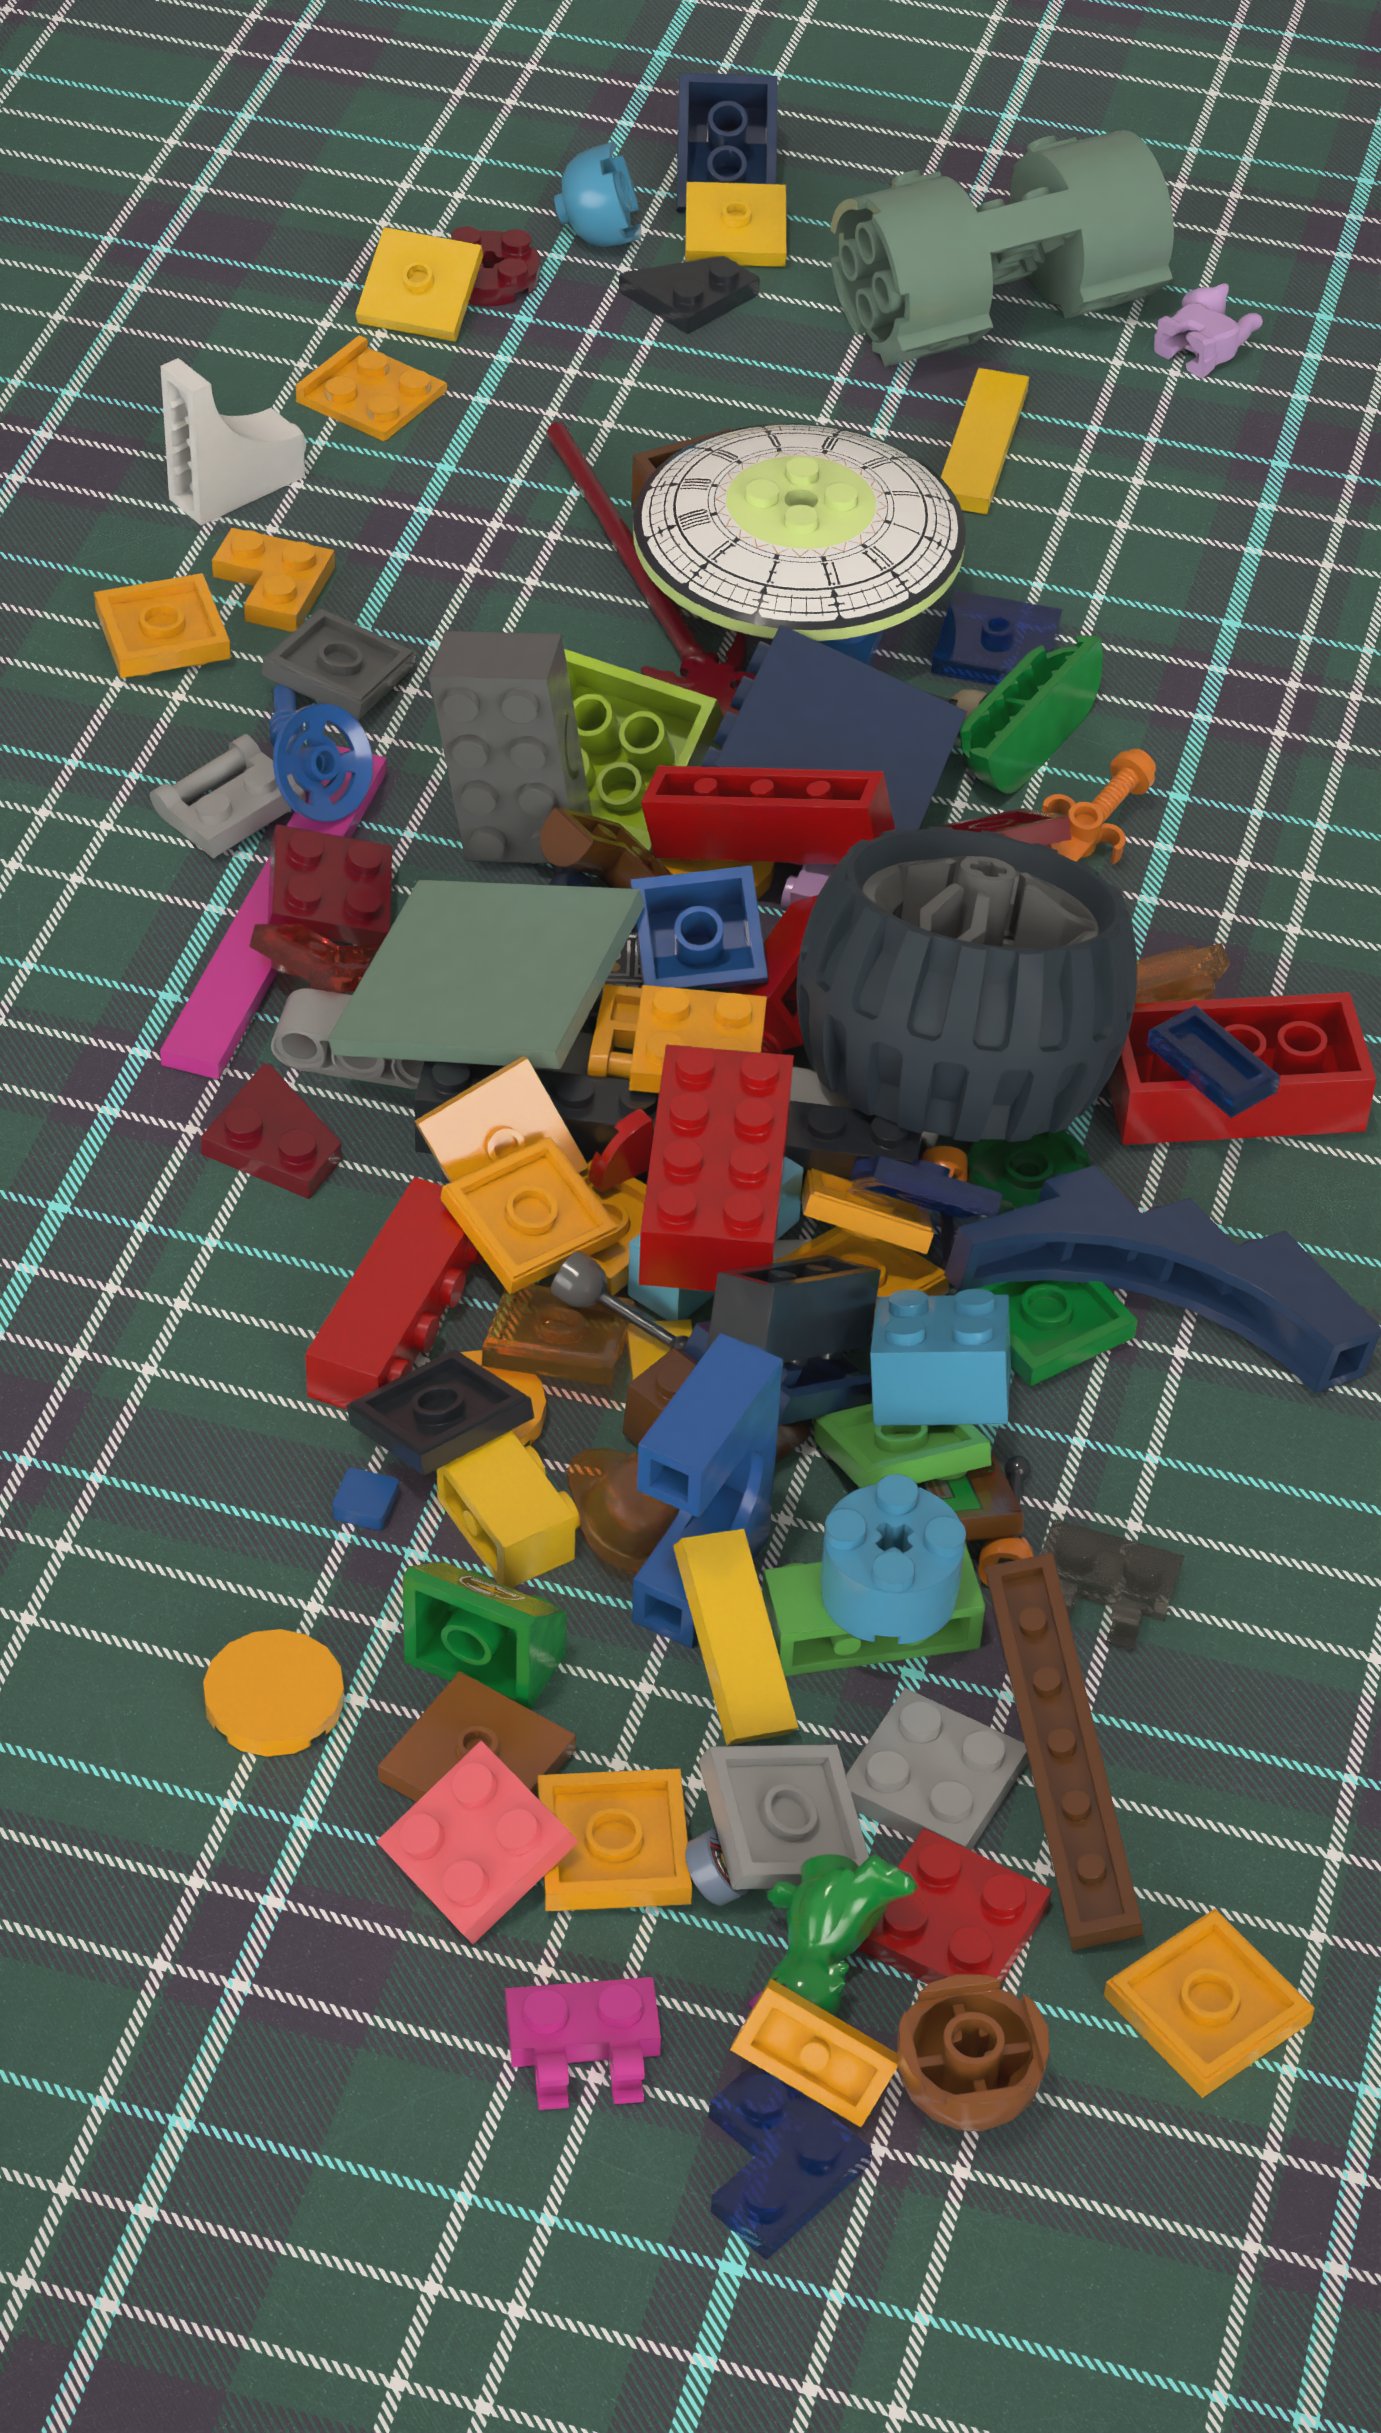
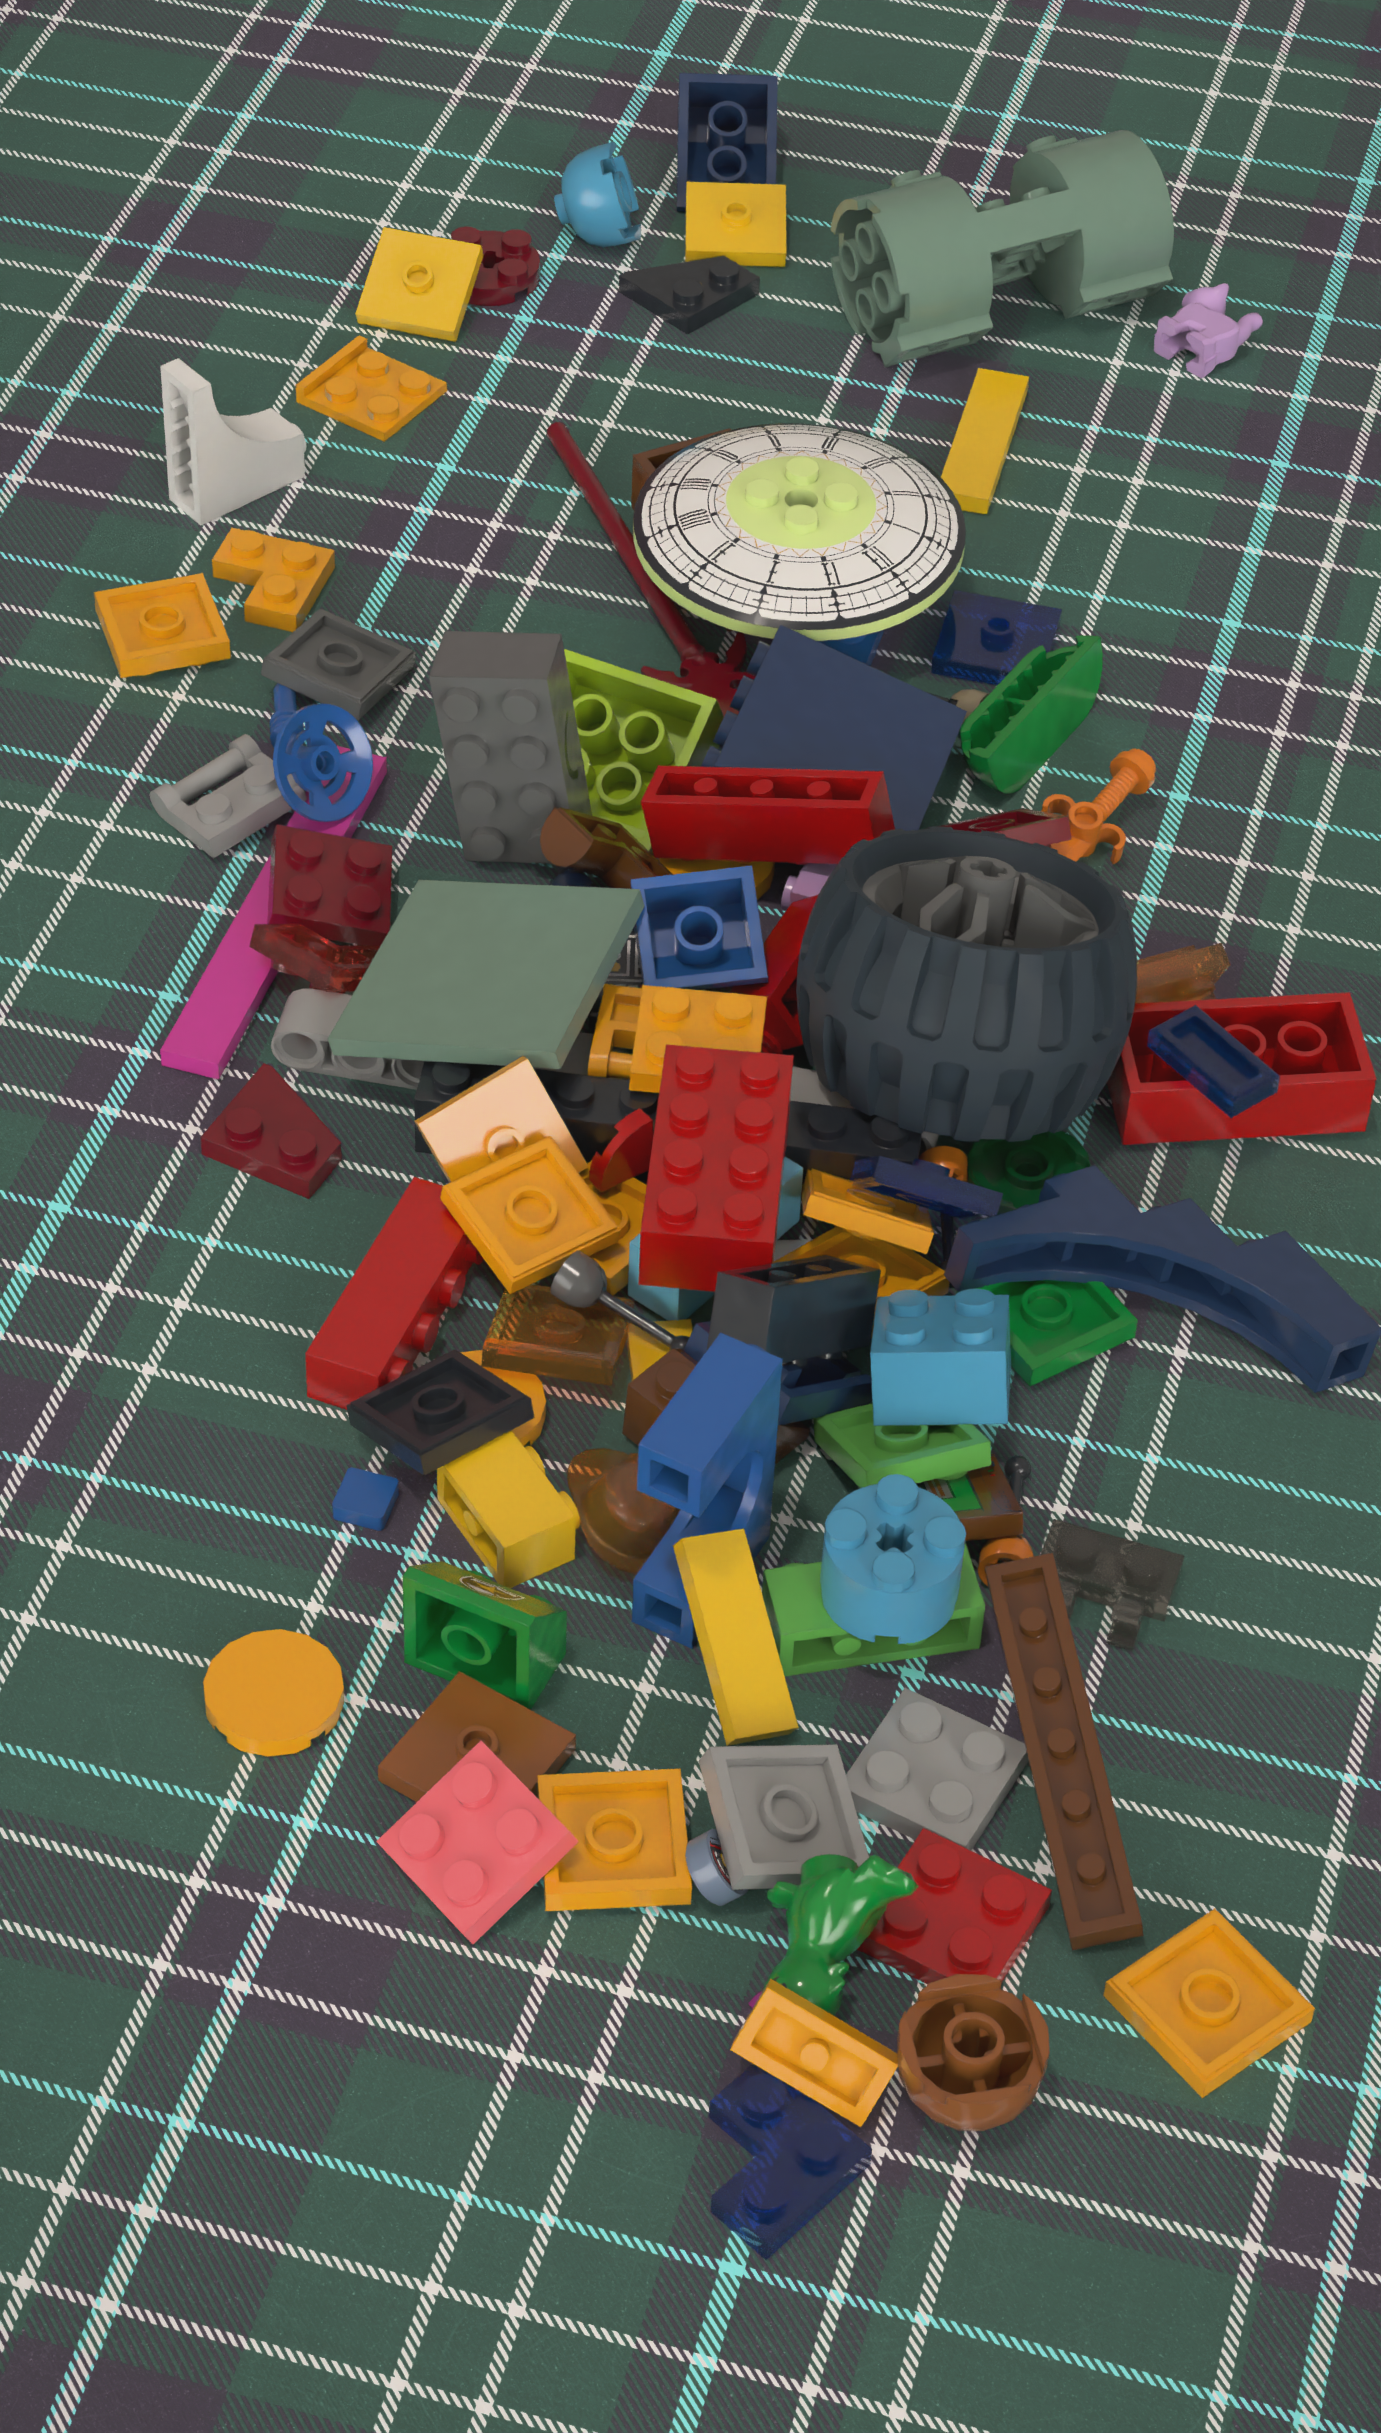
dark pink plate [505,1977,661,2110] -> none

